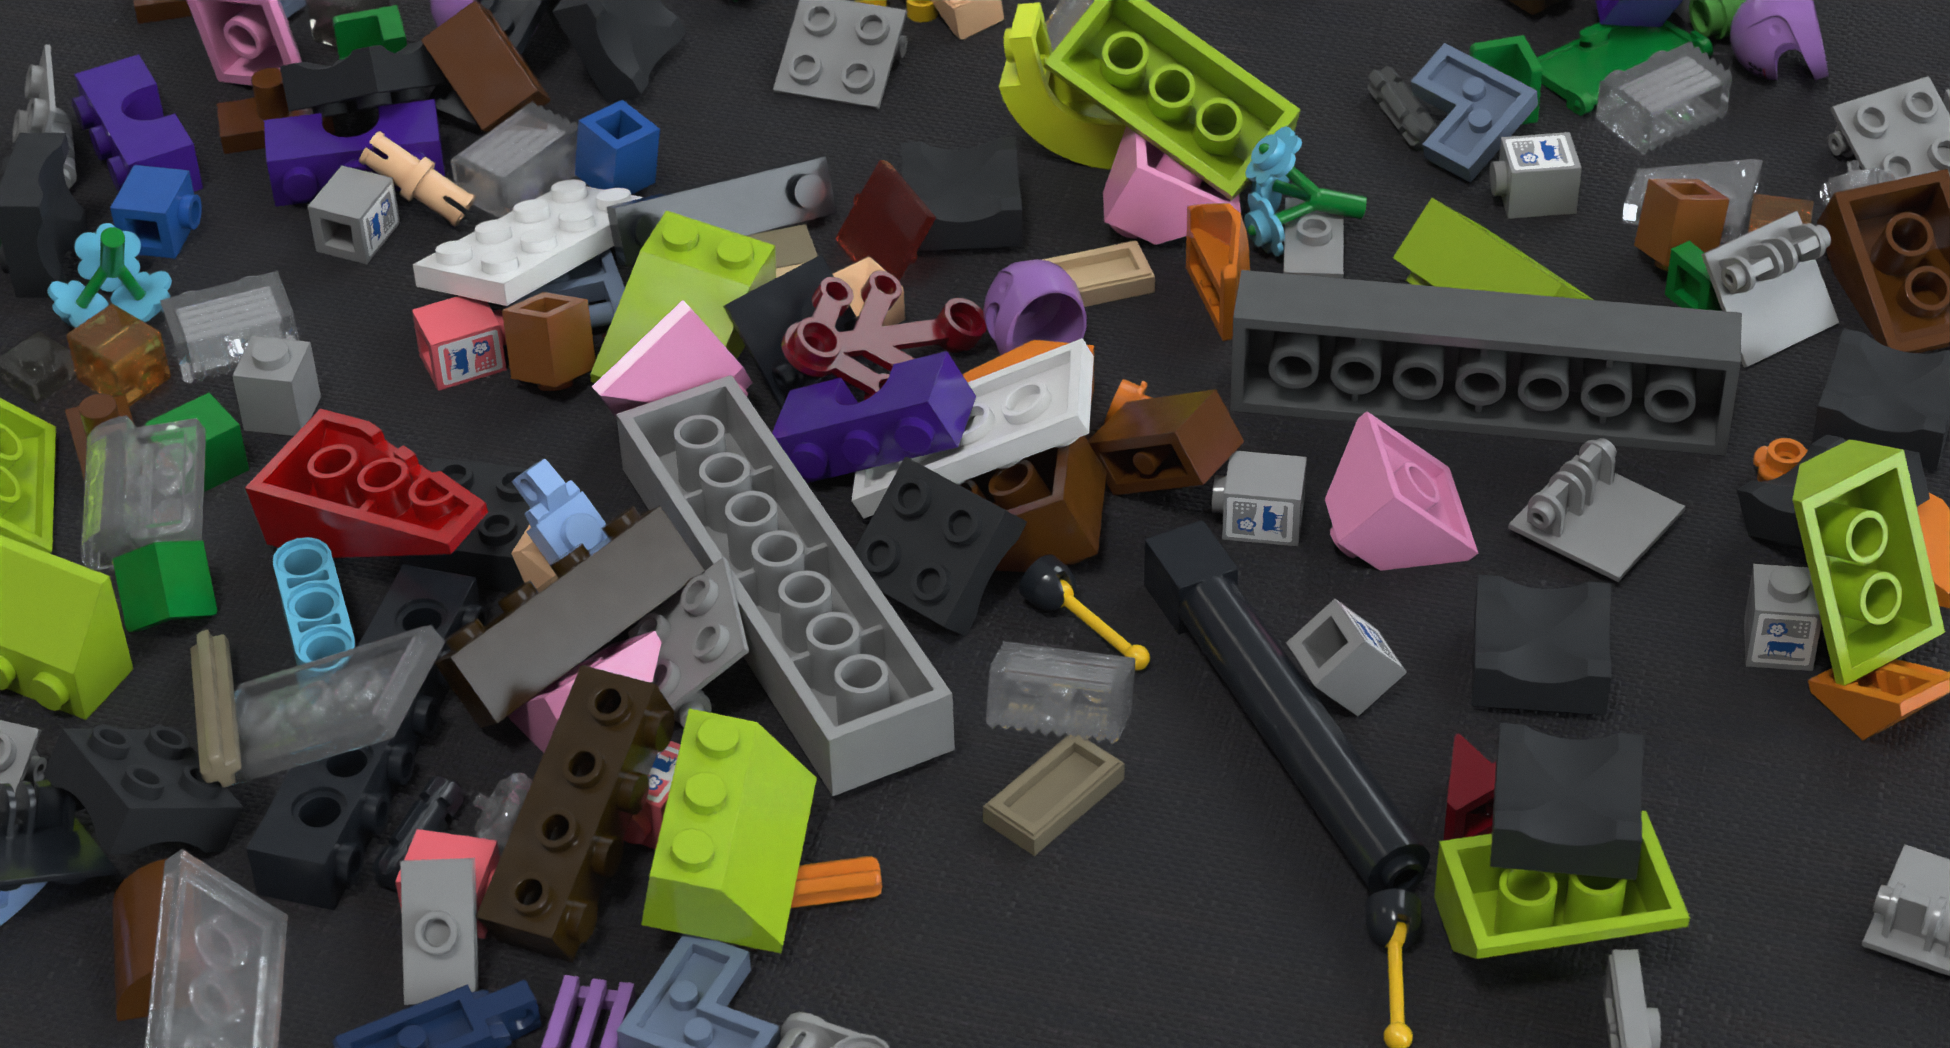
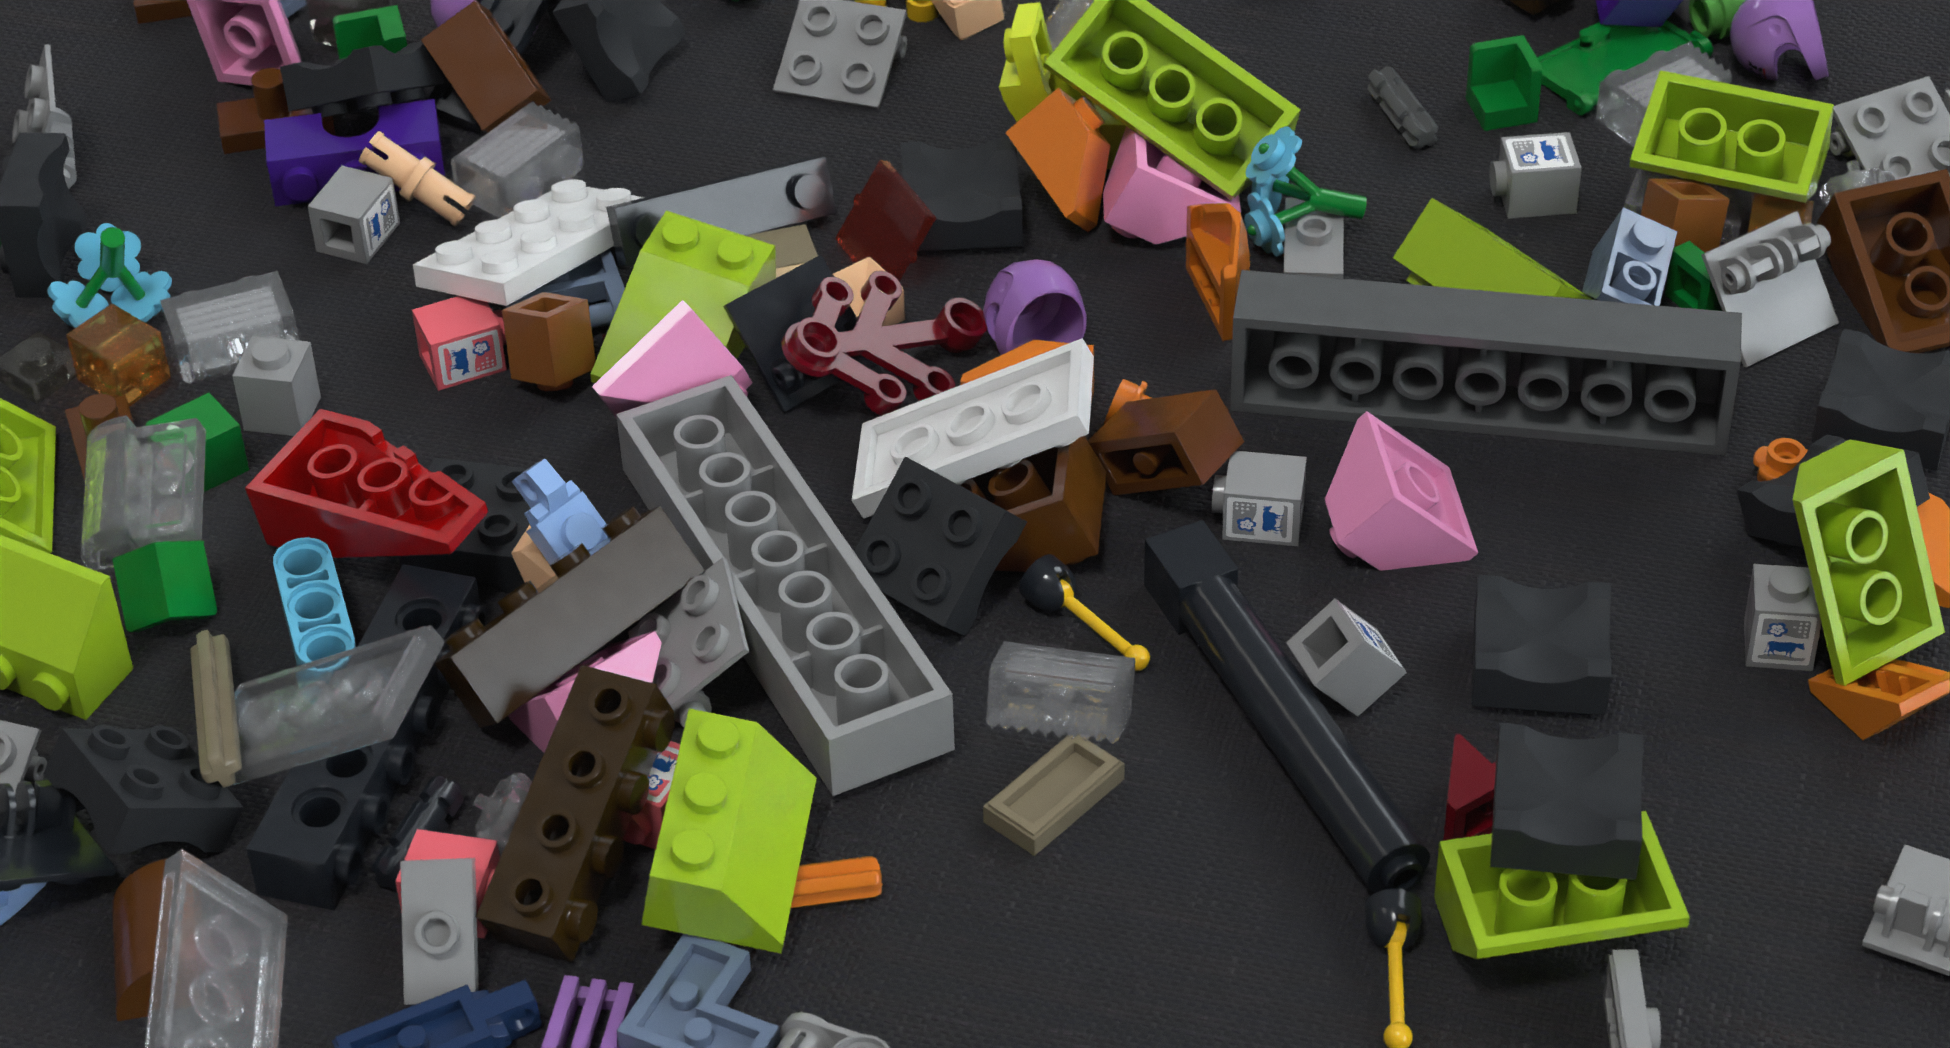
dark purple arch [72,54,203,192] -> none
blue brick [110,165,202,259] -> none
blue brick [575,100,660,194] -> none
dark purple arch [772,351,977,483] -> none
tan tile [1043,241,1155,307] -> none
sand blue plate [1411,43,1538,183] -> none
light grey hinge [1508,438,1686,582] -> none
none -> orange slope [1005,88,1111,232]
none -> sand blue slope [1582,207,1677,306]
none -> lime slope [1630,70,1834,203]

